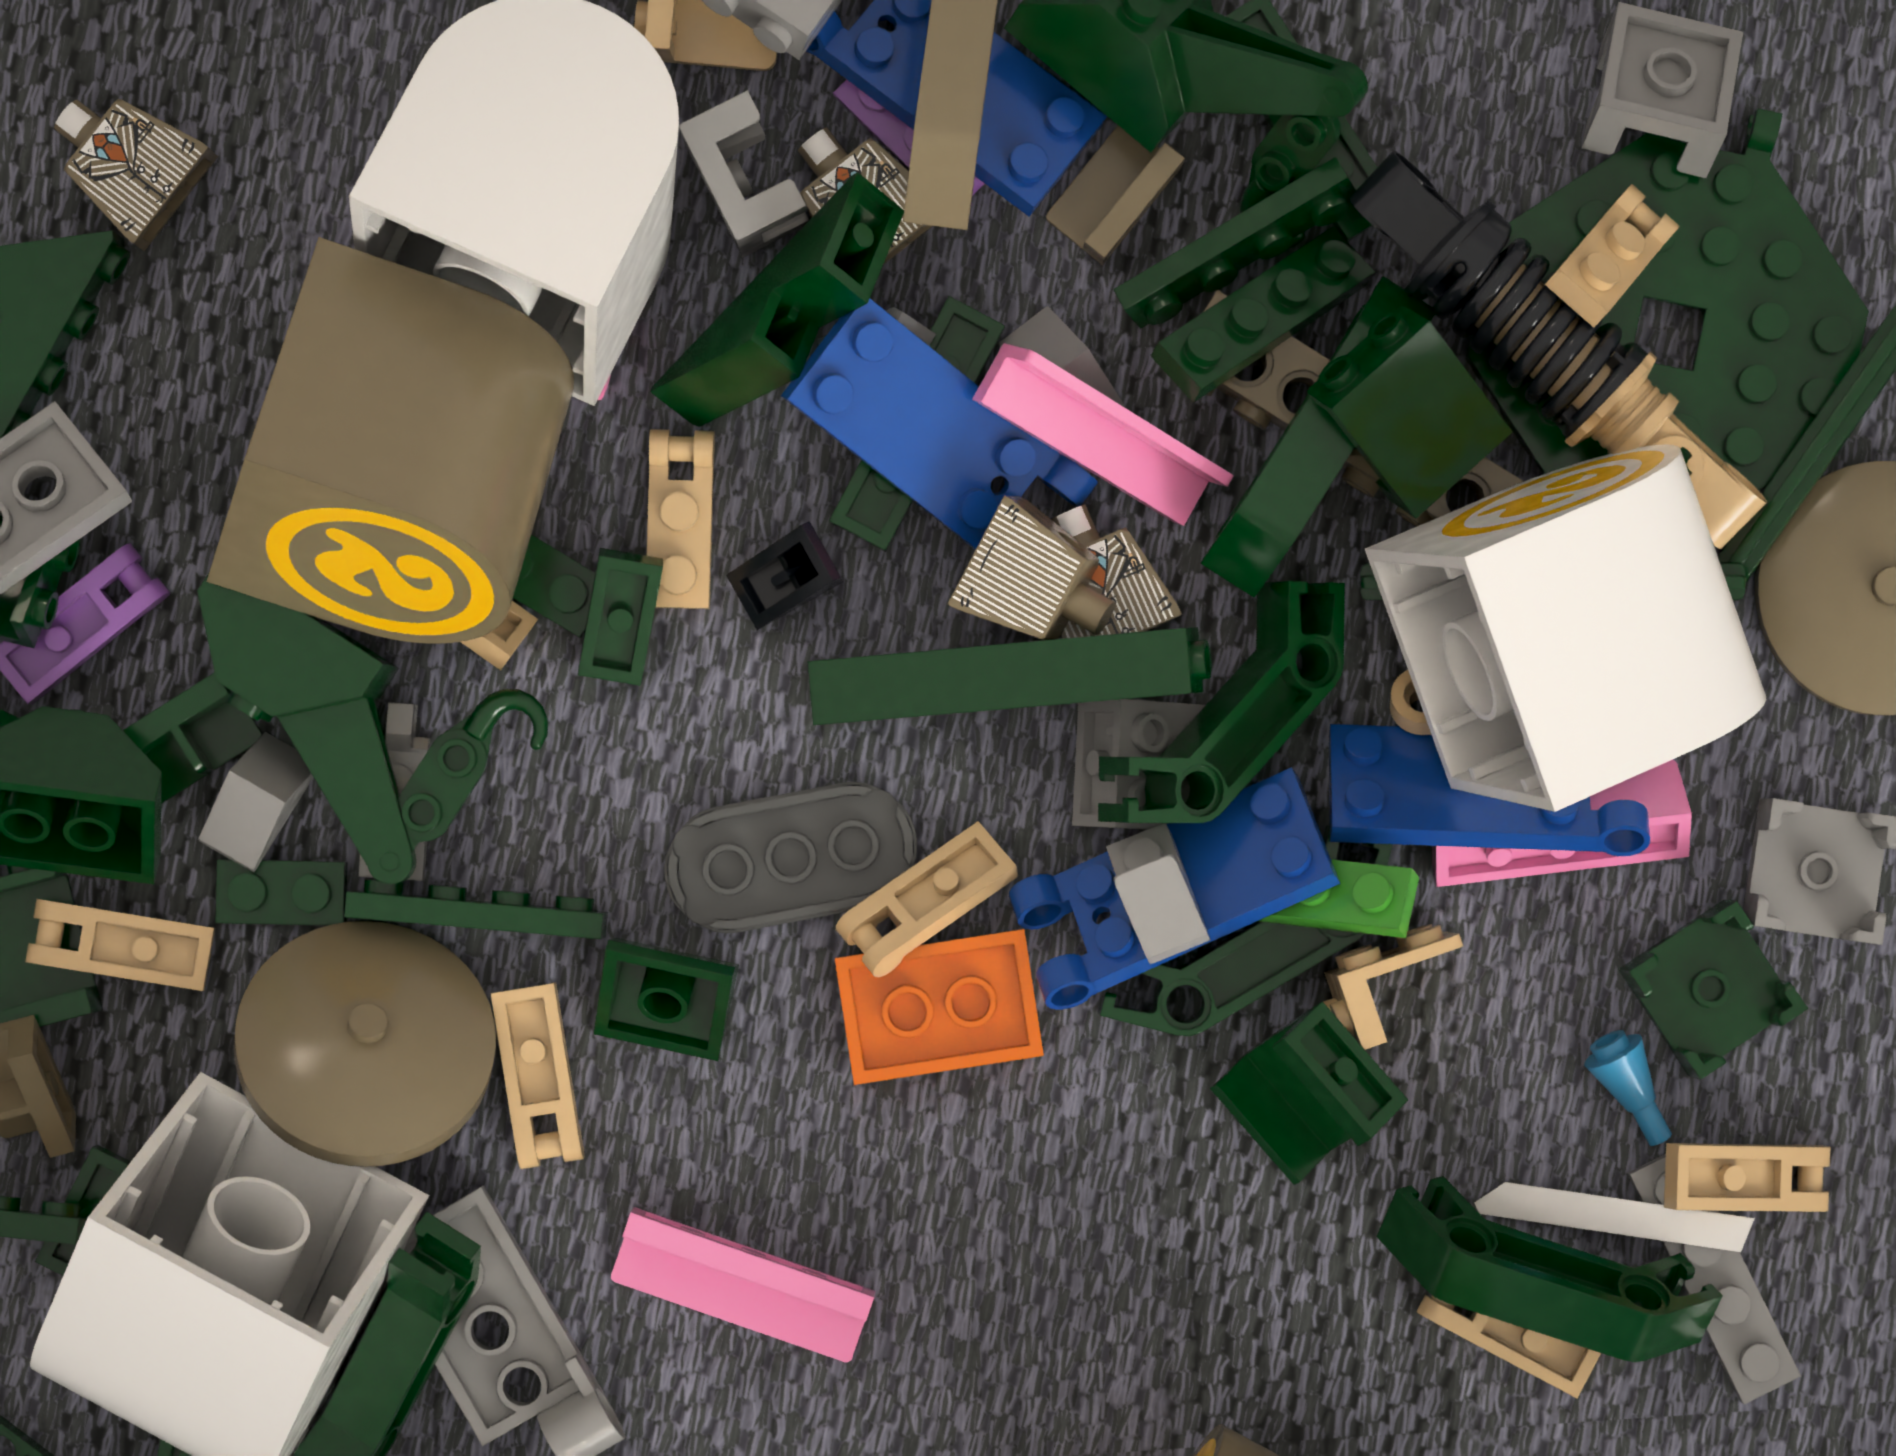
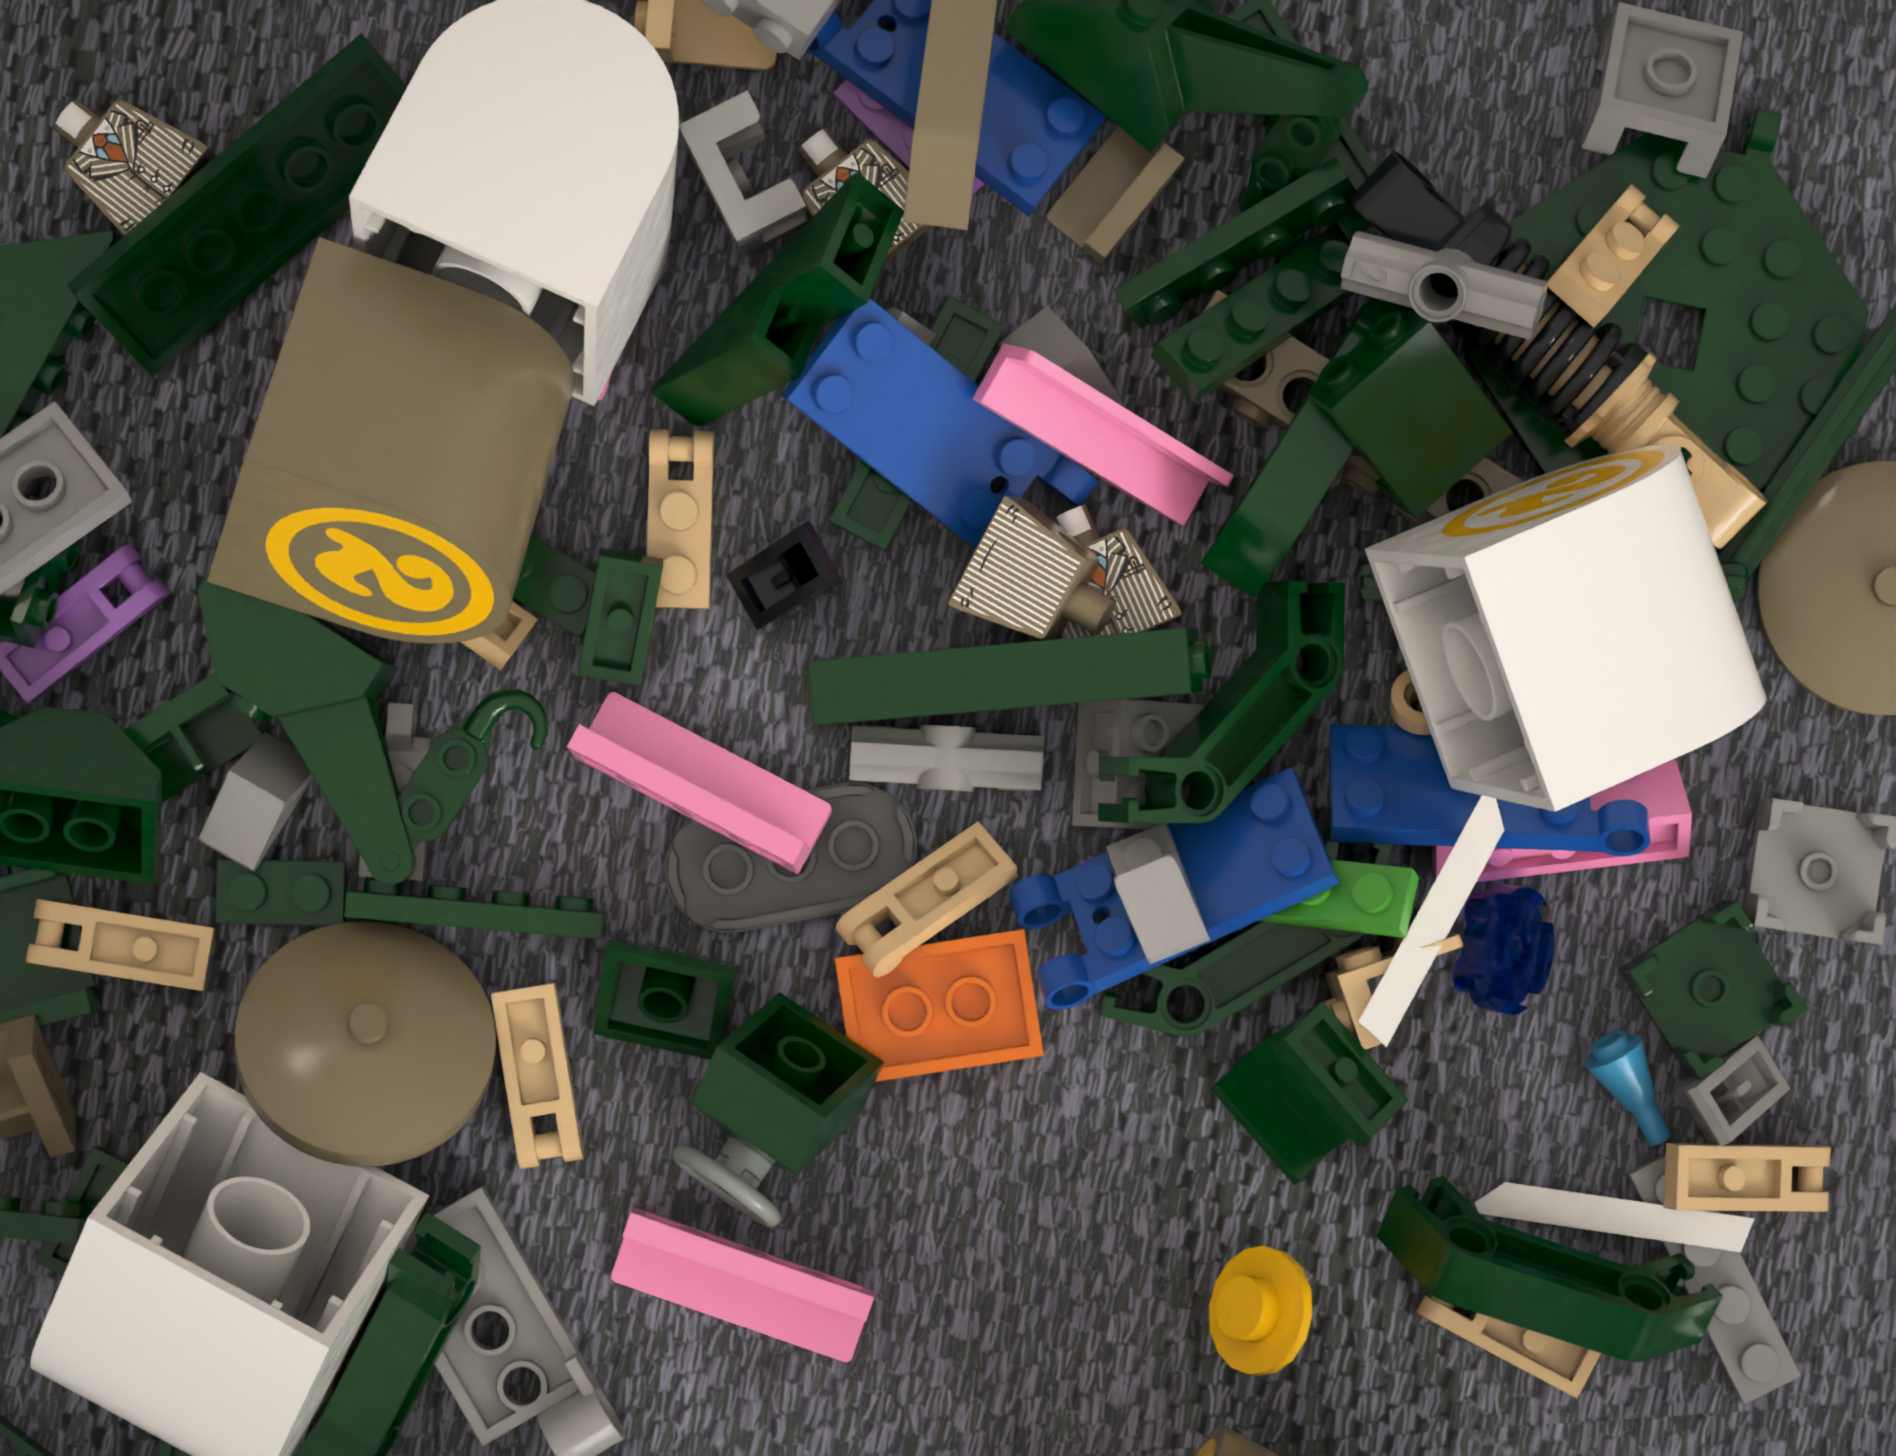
none -> dark green plate [67,33,407,377]
none -> bright pink panel [567,692,832,875]
none -> dark green piece [673,992,884,1227]
none -> light grey piece [849,725,1044,792]
none -> yellow piece [1209,1246,1313,1376]
none -> light grey piece [1341,231,1548,340]
none -> white sticker [1358,795,1504,1047]
none -> clear blue plate [1453,884,1555,1015]
none -> light grey slope [1673,1034,1791,1146]

